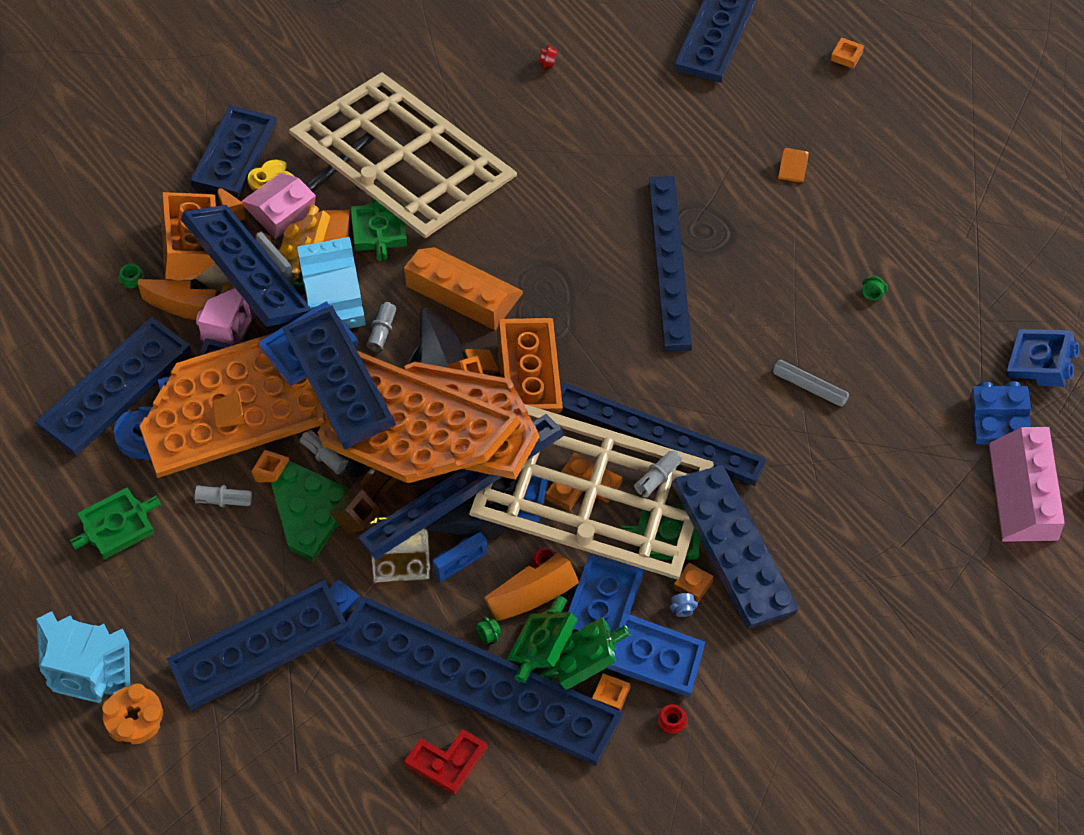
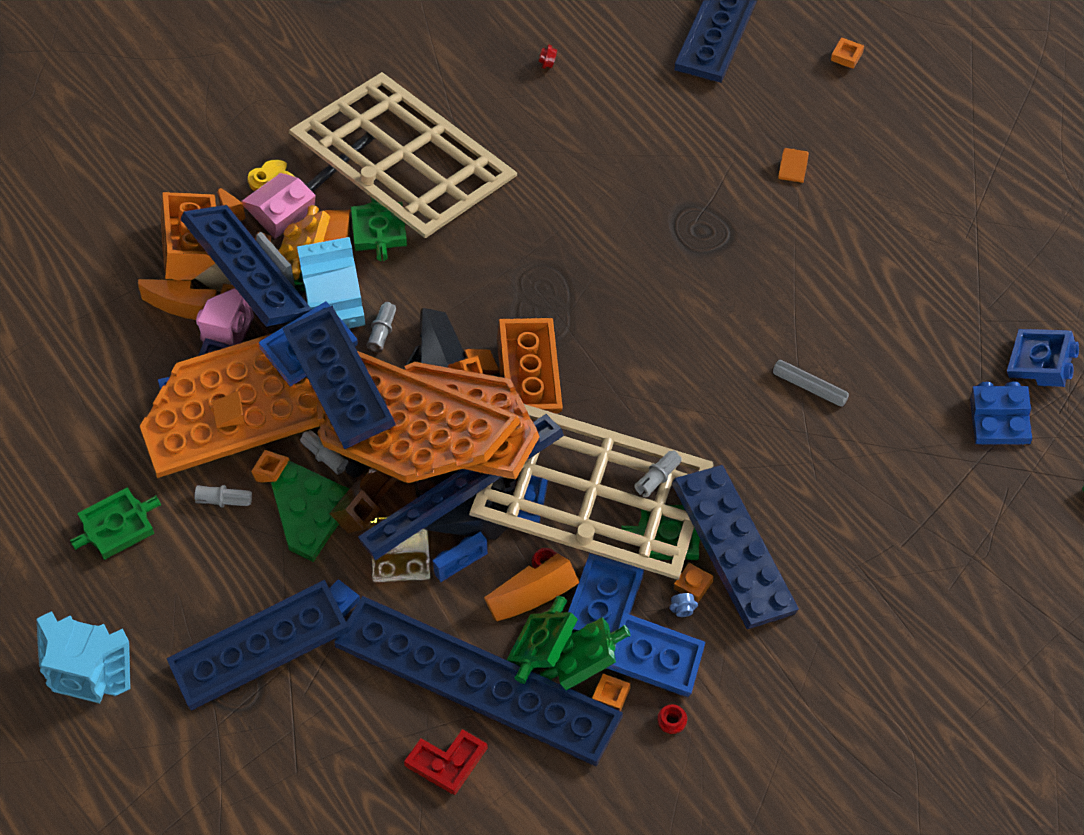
dark blue plate [35,317,191,456] -> none
orange plate [102,684,163,744] -> none
blue plate [114,407,152,460] -> none
green plate [118,264,145,288] -> none
dark blue plate [190,105,277,199] -> none
orange slope [404,247,523,331] -> none
green plate [476,617,501,645] -> none
orange plate [546,453,622,512] -> none
dark blue plate [561,382,766,486] -> none
dark blue plate [649,176,692,352] -> none
green plate [862,276,888,301] -> none
bright pink slope [988,427,1065,542] -> none

